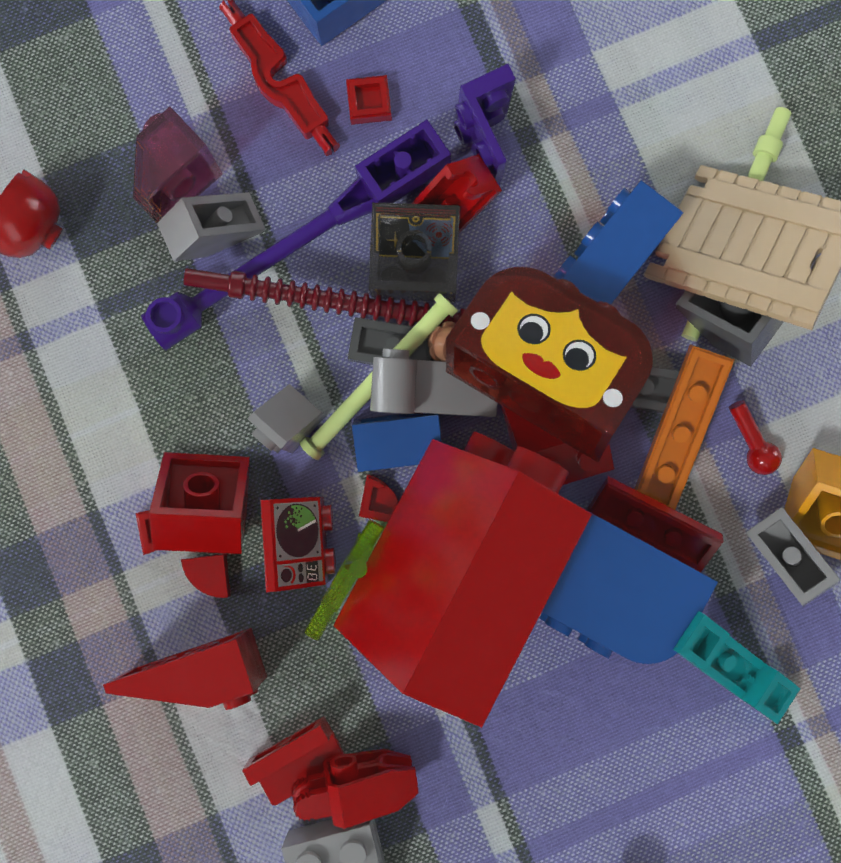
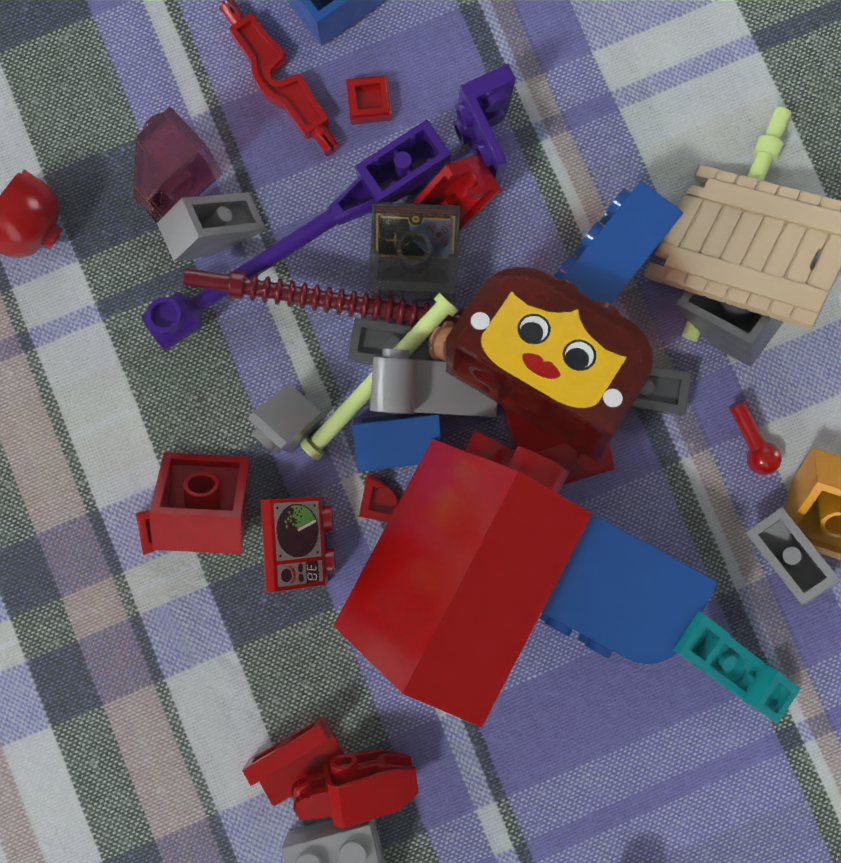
red slope [103,628,267,710] -> none
red tile [181,554,231,598] -> none
clear neon green piece [304,519,384,641] -> none
red tile [587,476,724,573] -> none
orange tile [634,344,734,510] -> none

